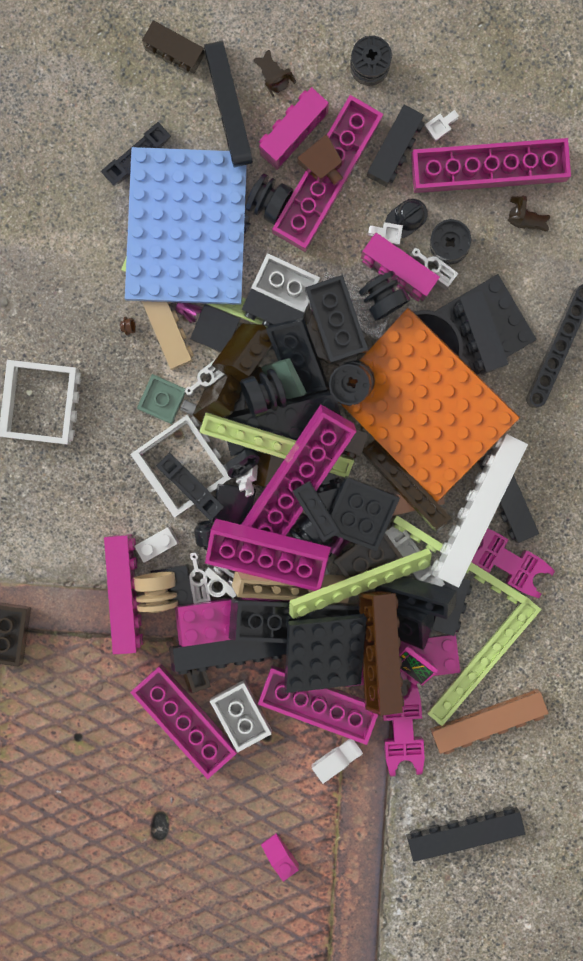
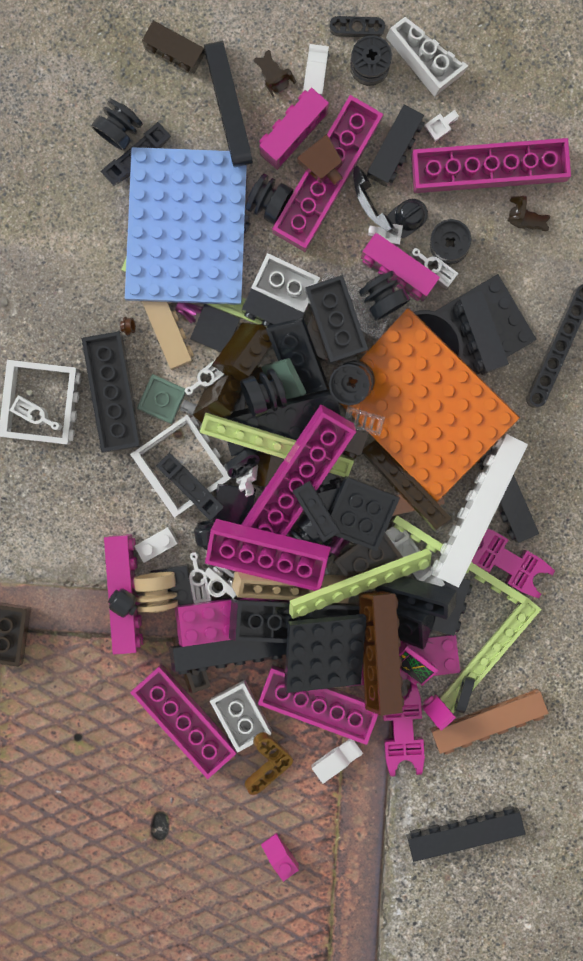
none -> white piece [9,395,63,430]
none -> black brick [81,331,142,453]
none -> black wheel [91,99,143,151]
none -> black head [108,588,138,618]
none -> pearl gold beam [244,732,293,795]
none -> white piece [303,44,329,96]
none -> black beam [329,16,385,37]
none -> clear slope [345,406,385,436]
none -> black slope [353,165,398,235]
none -> white wedge [386,17,468,97]
none -> dark pink slope [422,694,456,731]
none -> black beam [454,676,475,713]

